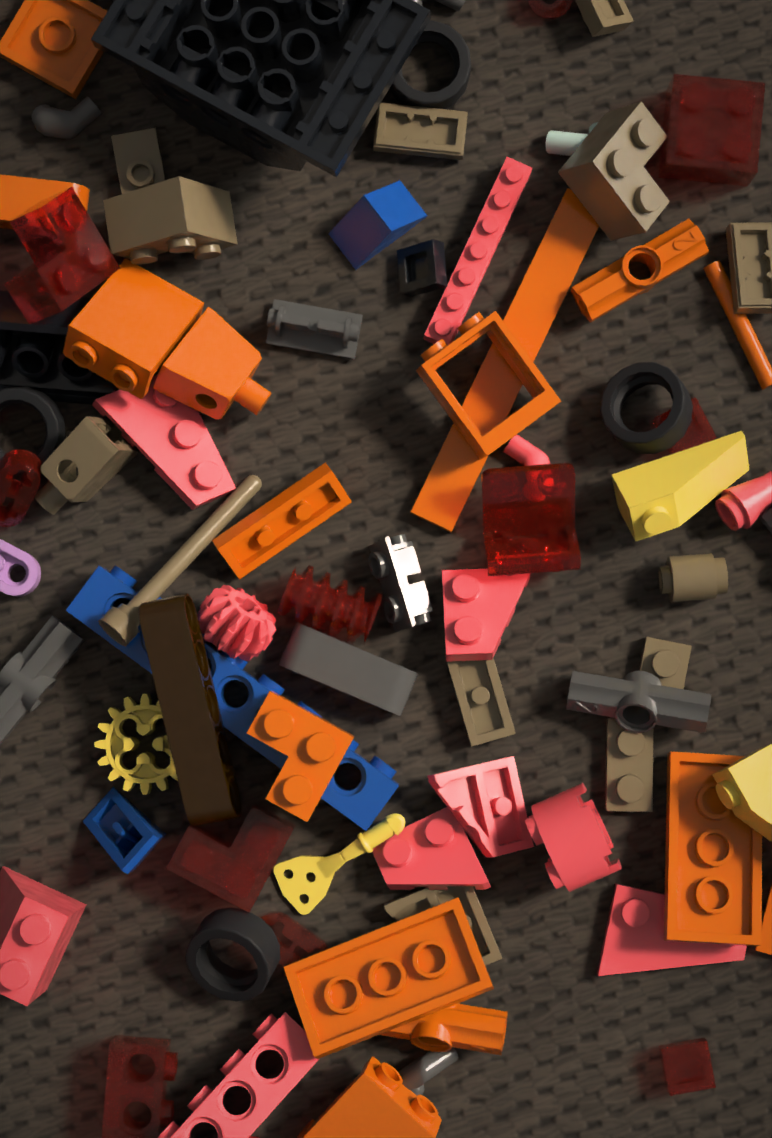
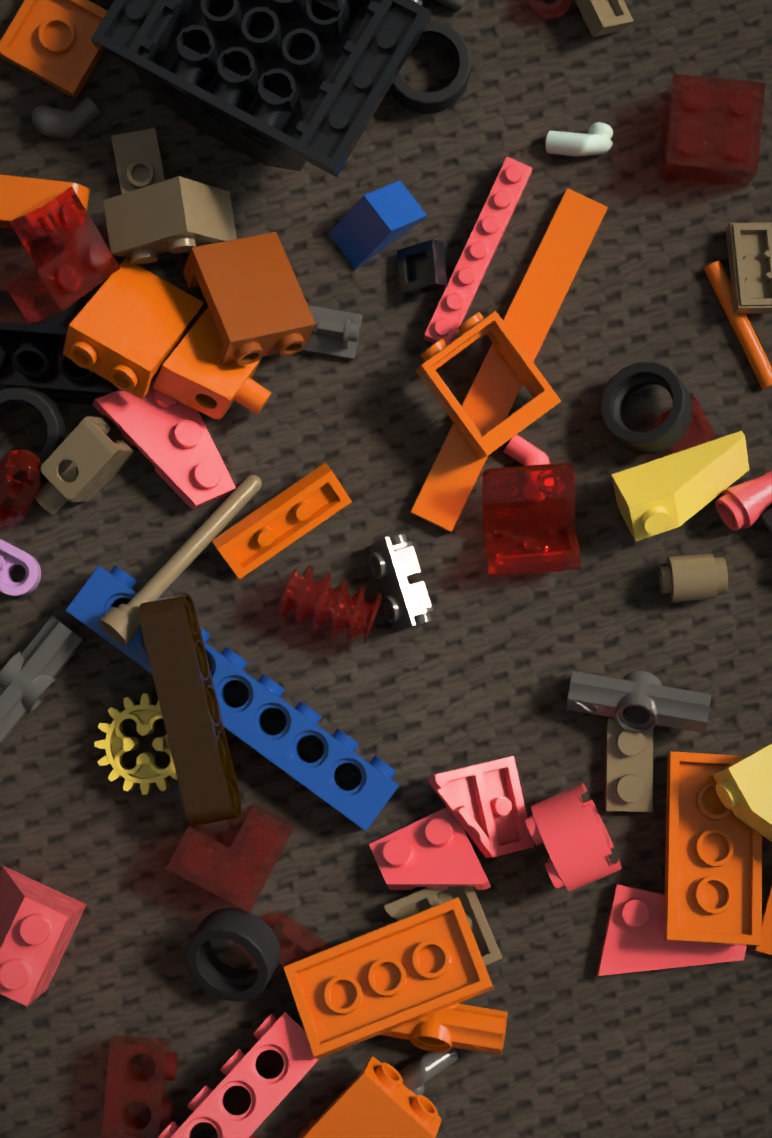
blue slope [83,787,166,874] -> none
coral gear [197,585,277,661] -> none
orange brick [247,691,355,822] -> none
light yellow piece [273,813,406,915] -> none
dark grey beam [278,622,418,716] -> none
dark tan plate [373,103,468,160] -> none
coral wing [442,567,530,662] -> none
dark tan plate [445,657,516,747] -> none
dark tan brick [558,101,670,241] -> none
orange piece [571,218,709,323] -> none
dark tan plate [638,637,692,689] -> none
clear red plate [659,1038,716,1096] -> none
none -> dark orange panel [183,232,316,365]

